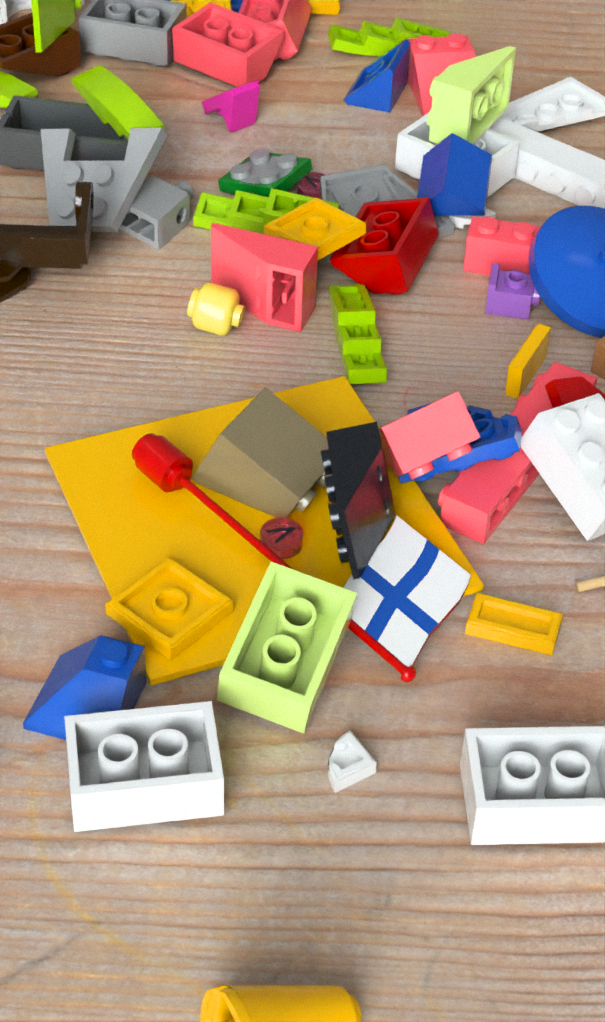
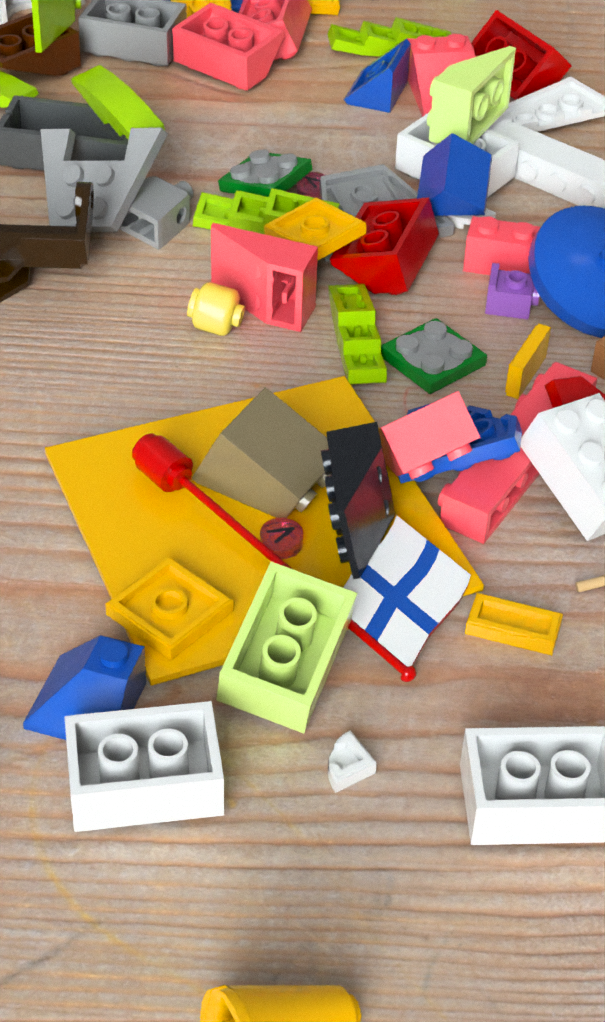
dark pink slope [201,80,260,132] -> none
none -> piece [381,318,487,394]
none -> red slope [471,9,572,100]

